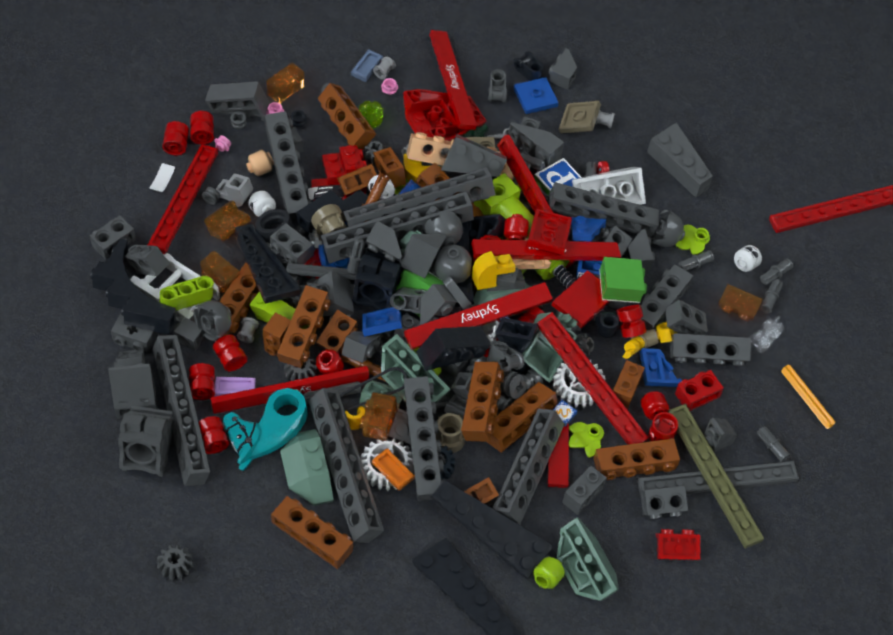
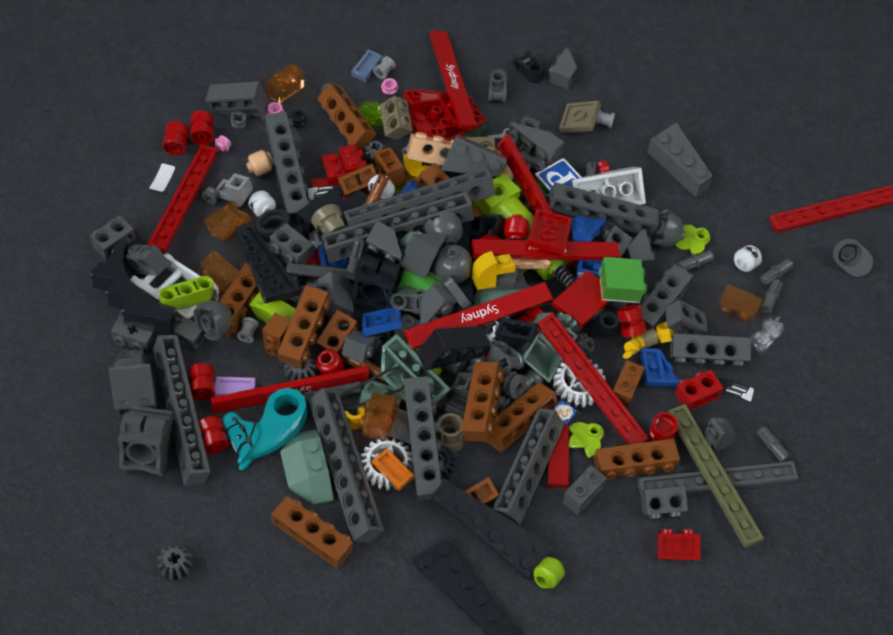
red wheel [213,334,248,372] -> none
blue plate [513,77,559,114] -> none
sand green wedge [557,517,619,601] -> none
red head [640,391,669,420] -> none
light orange axle [781,365,836,429] -> none
none -> dark tan brick [380,96,412,140]
none -> sticker [718,378,754,401]
none -> dark grey piece [833,238,873,277]

